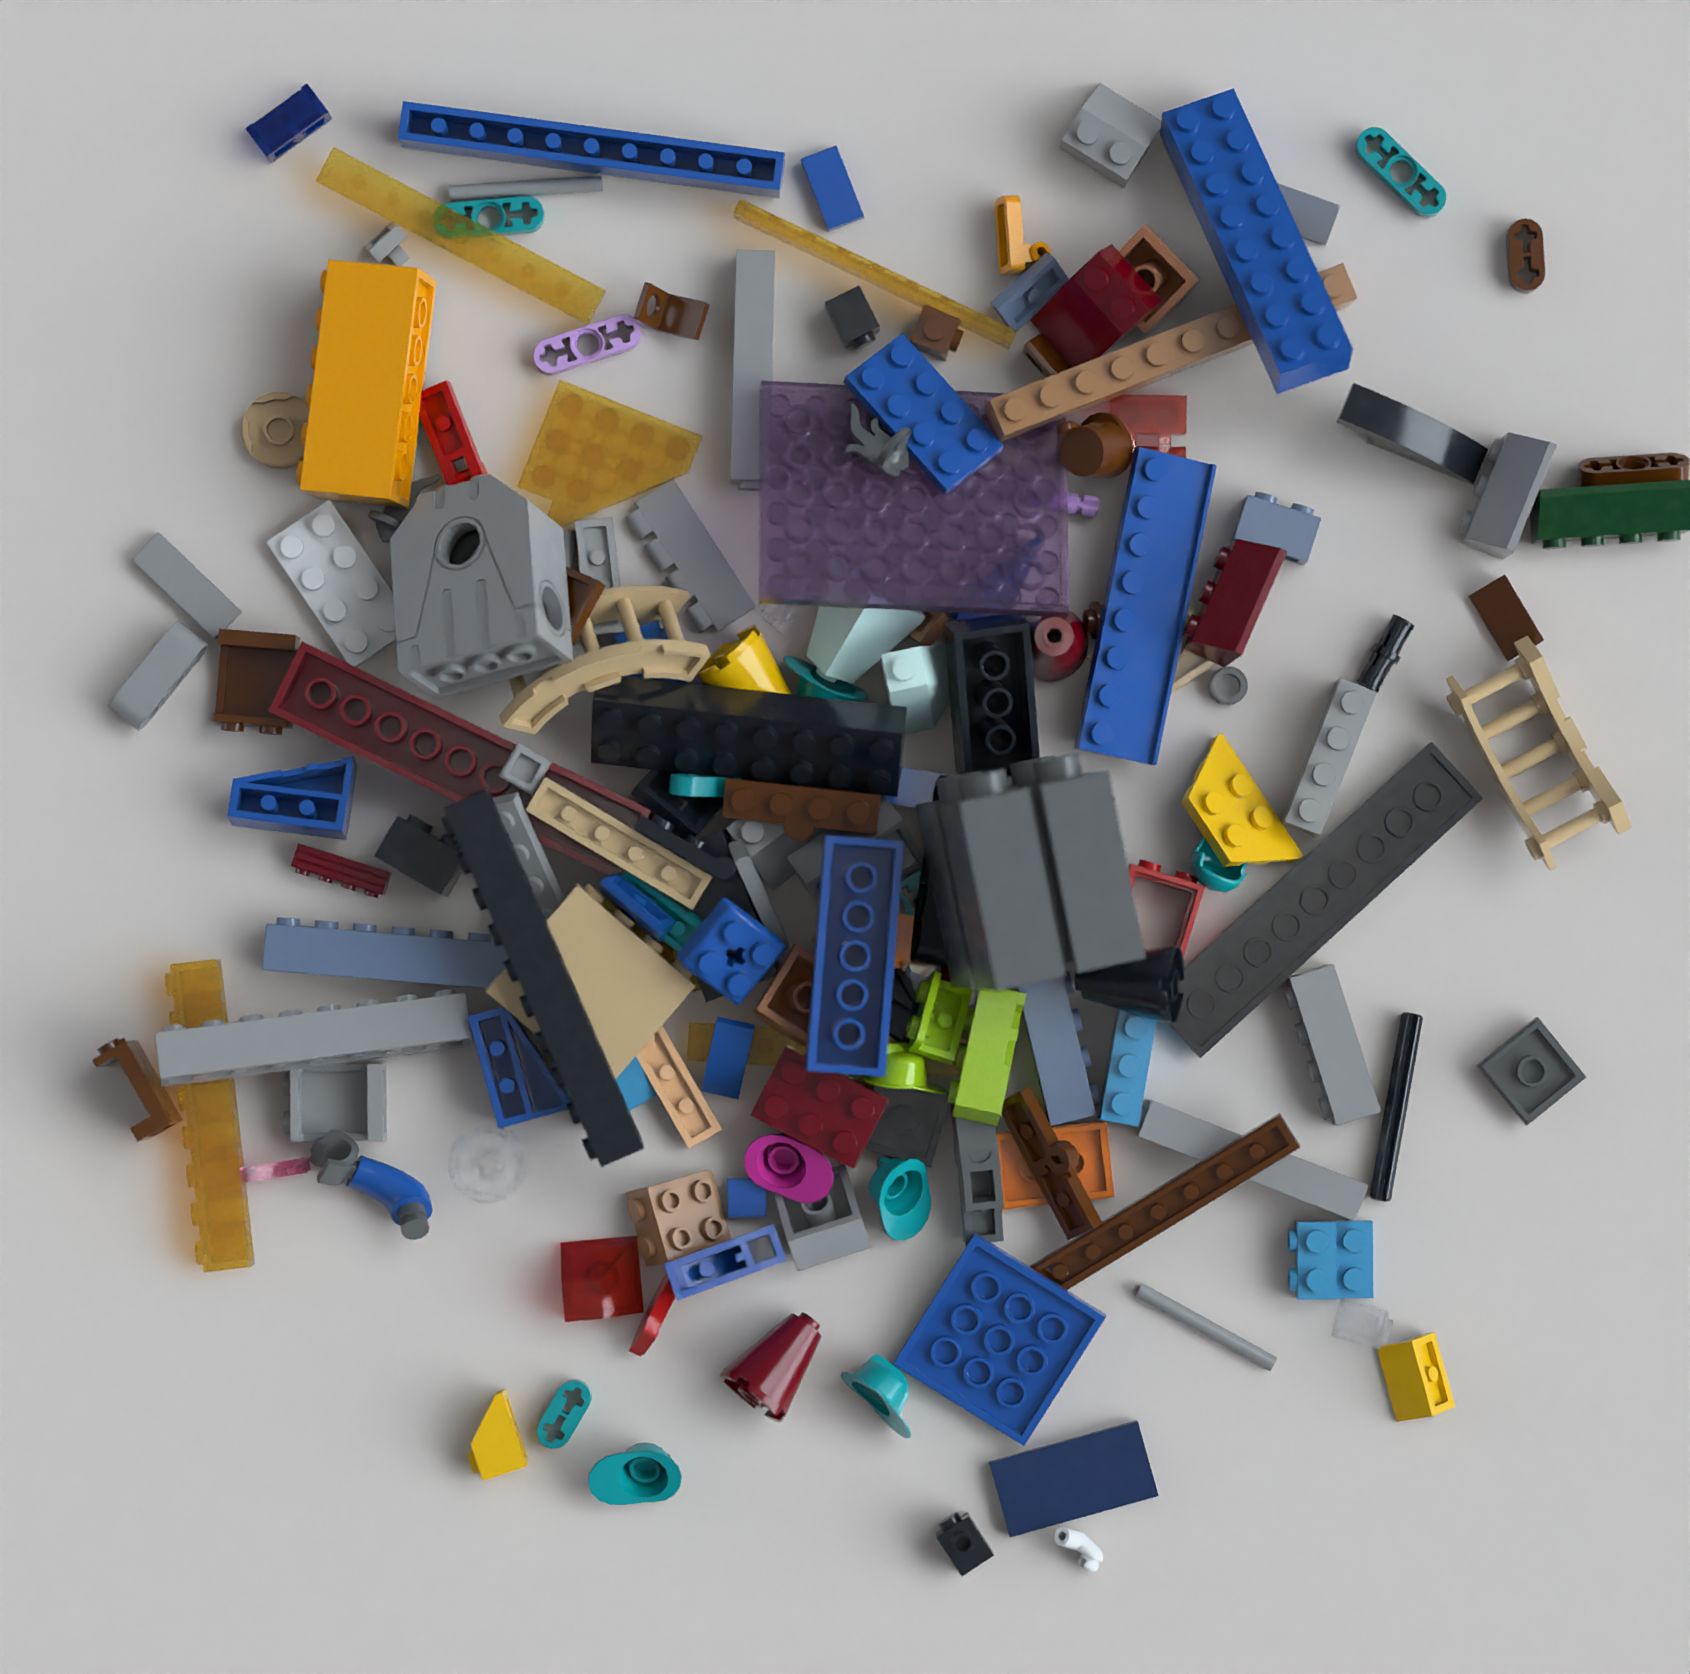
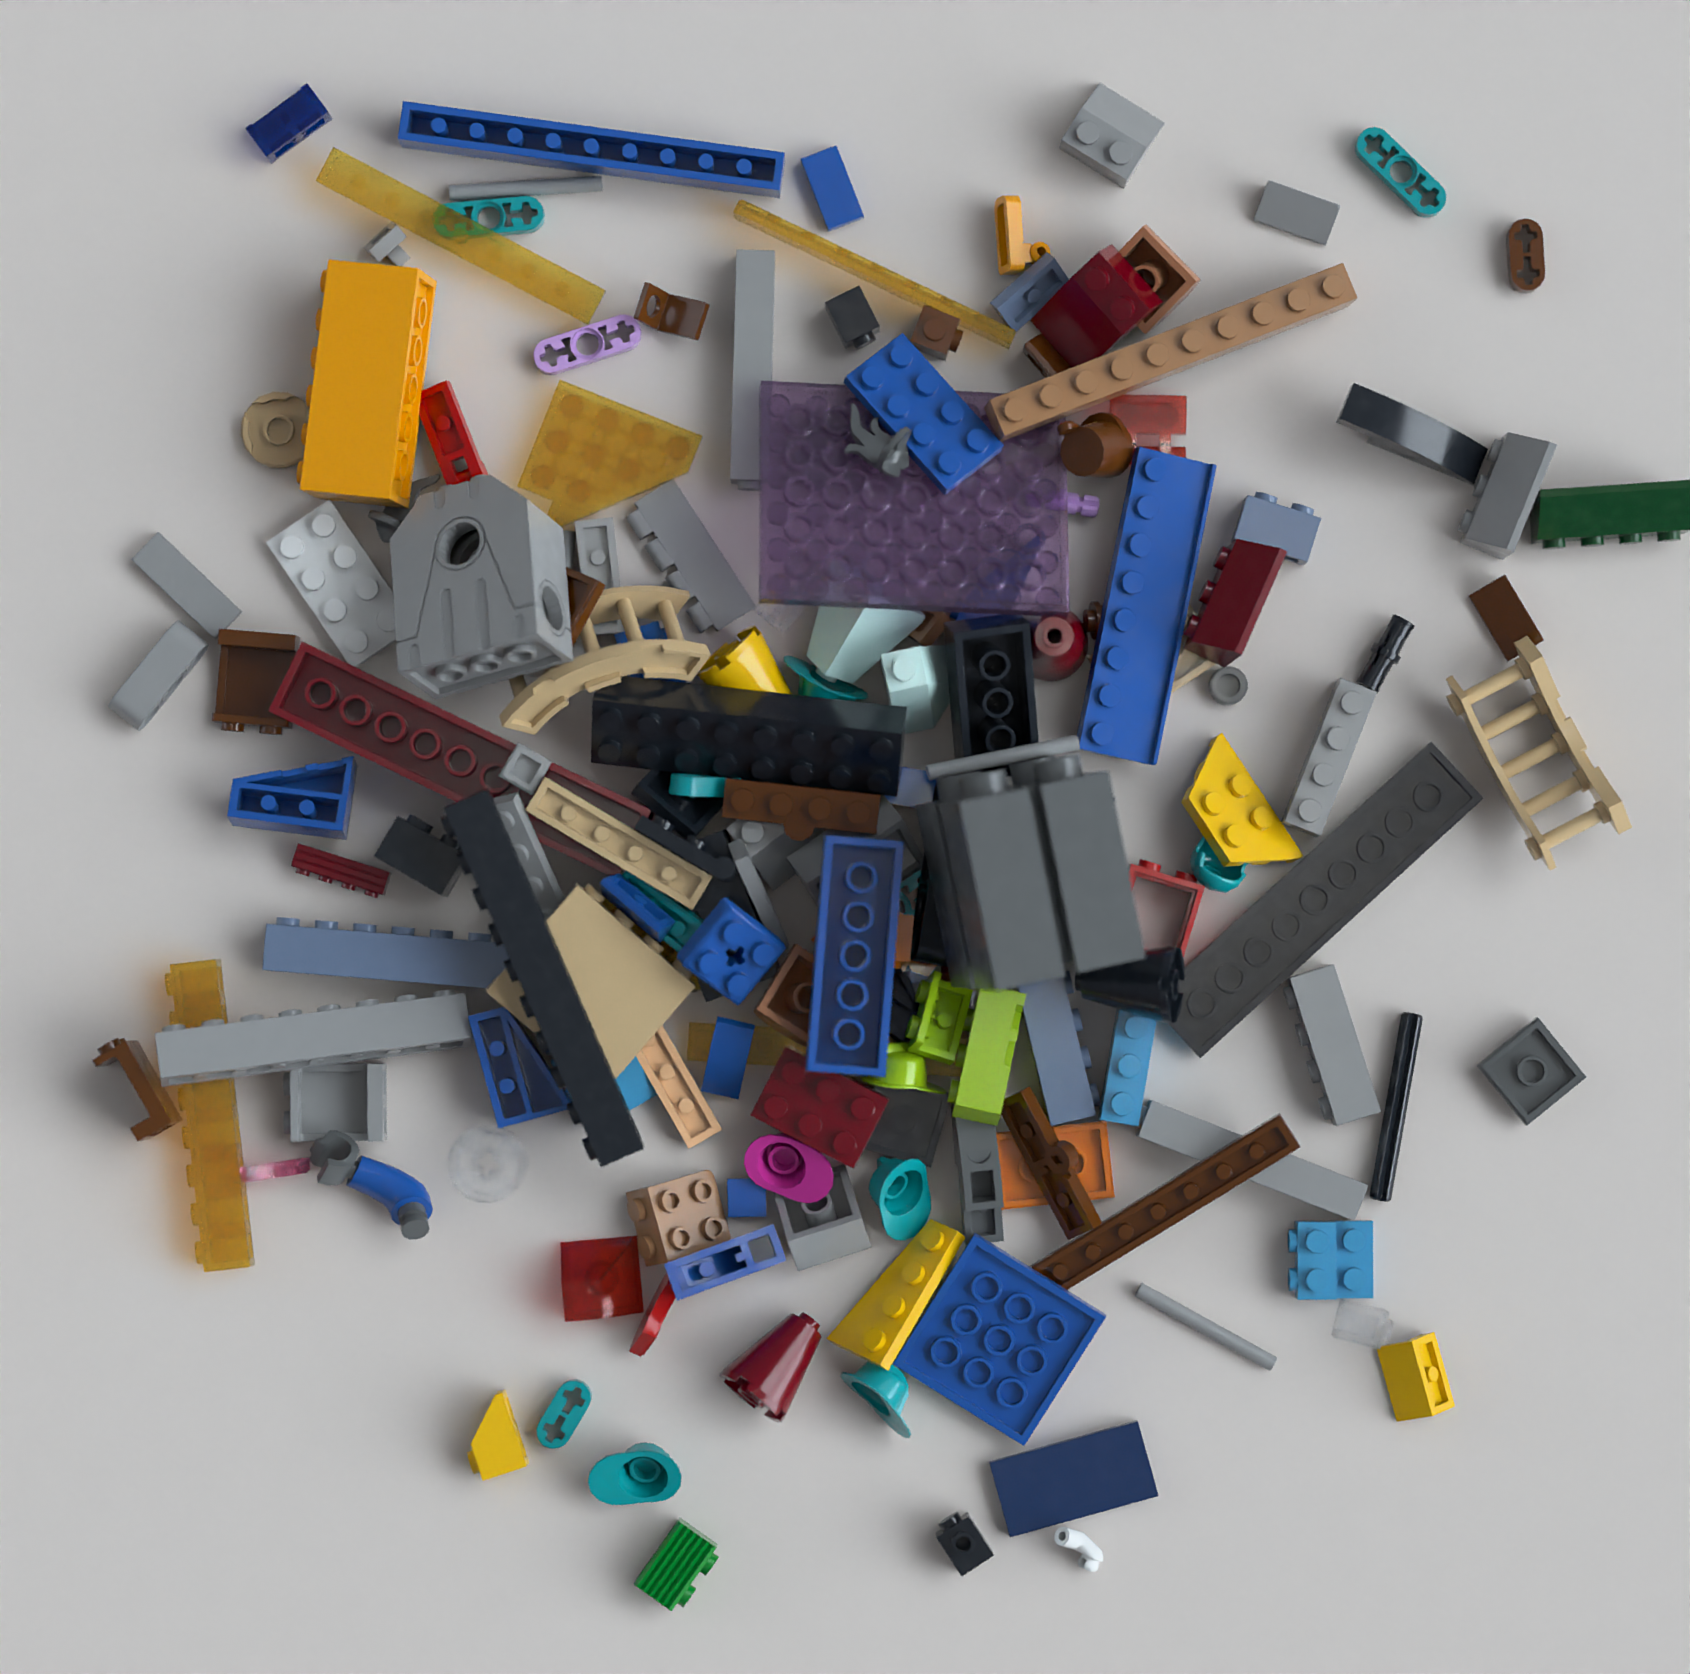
blue brick [1160,88,1353,394] -> none
reddish brown beam [1578,453,1690,487] -> none
none -> green brick [634,1518,719,1611]
none -> yellow wing [826,1219,966,1371]
none -> light grey bar [926,735,1080,780]

